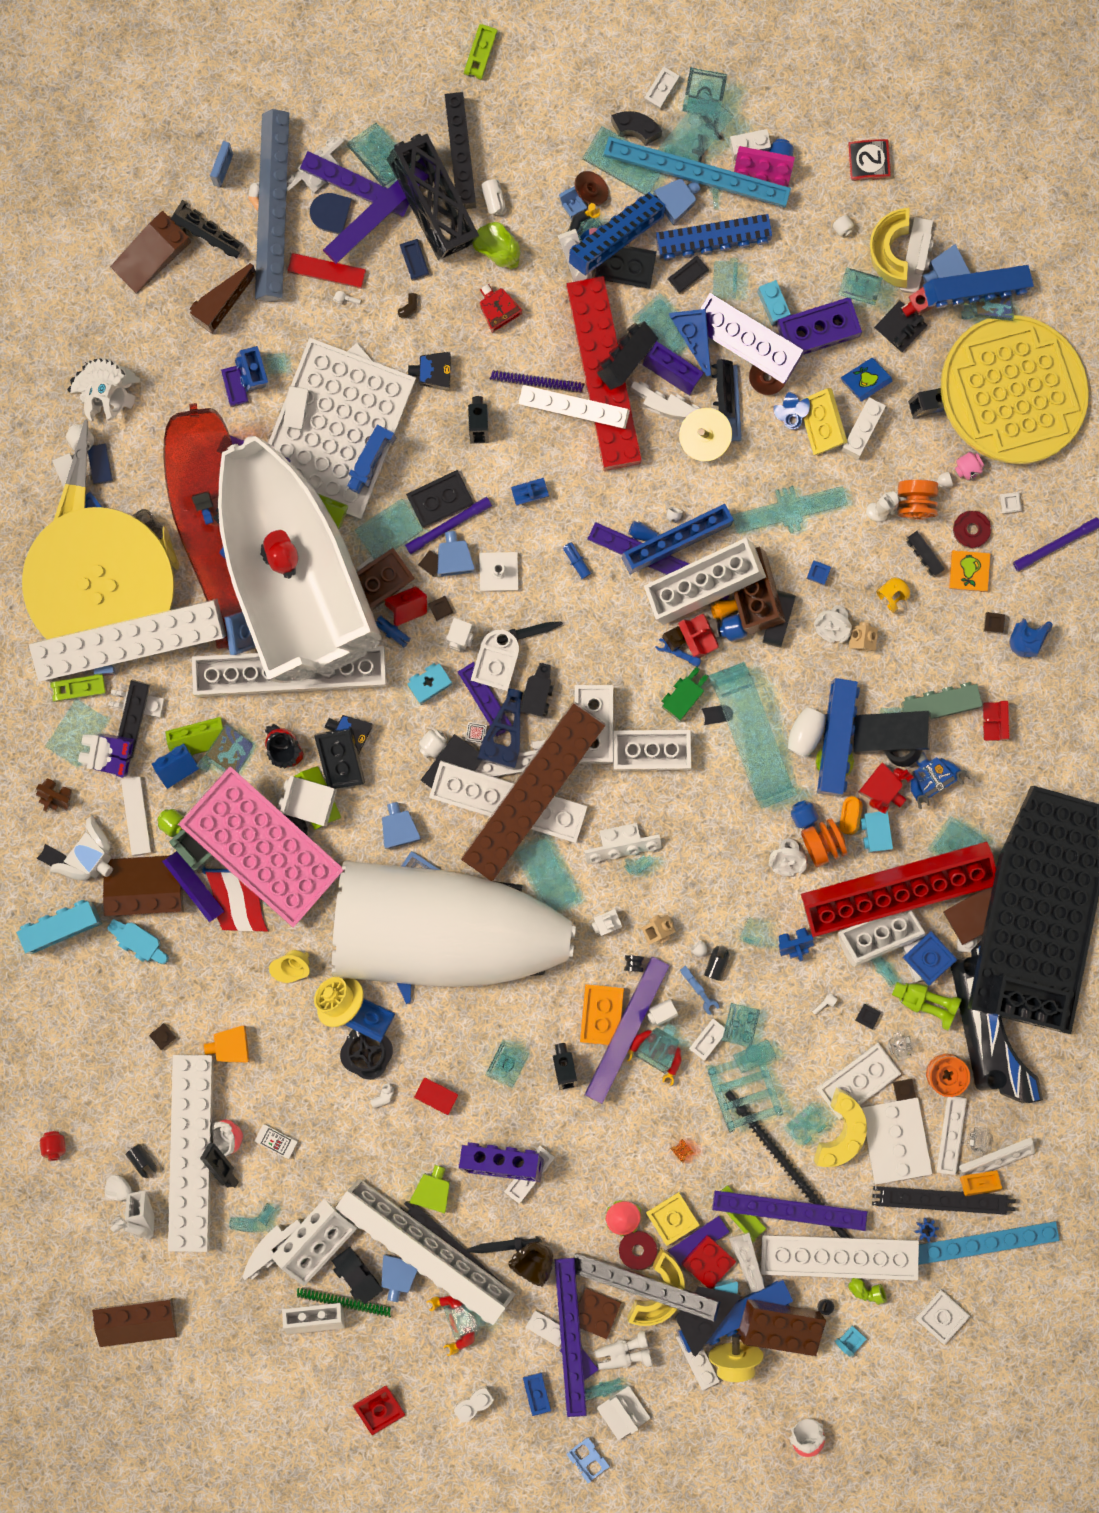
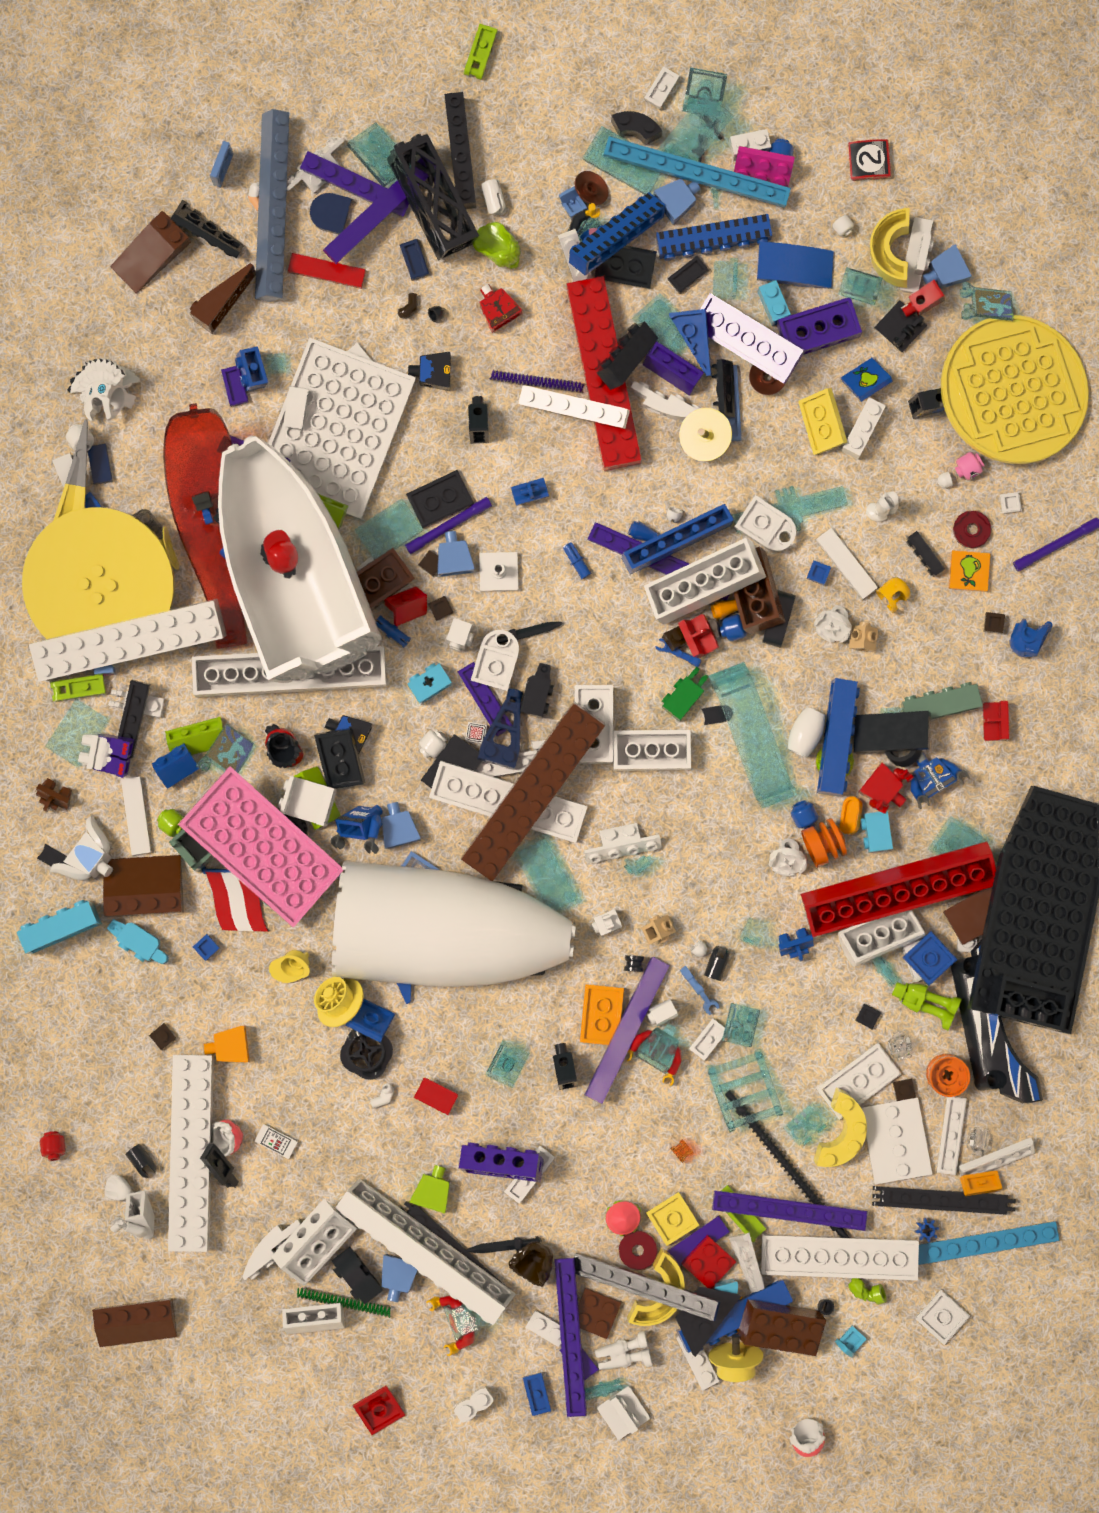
dark purple tile [162,851,224,923] -> none
medium blue tile [225,612,256,655] -> none
clear light blue arm [229,1203,277,1232] -> none
white hand [333,291,361,304] -> none
blue hips [347,424,397,494] -> none
light blue piece [566,1437,610,1483] -> none
clear light blue tile [733,1039,776,1074] -> none
plate [774,392,810,430] -> none
white hand [812,994,837,1015] -> none
orange wheel [897,480,938,520] -> none
blue brick [923,265,1034,308] -> none
none -> blue plate [193,934,220,961]
none -> blue torso [331,805,383,854]
none -> black hinge [428,306,445,322]
none -> white tile [734,495,796,552]
none -> blue slope [757,241,834,289]
none -> white tile [816,528,878,600]

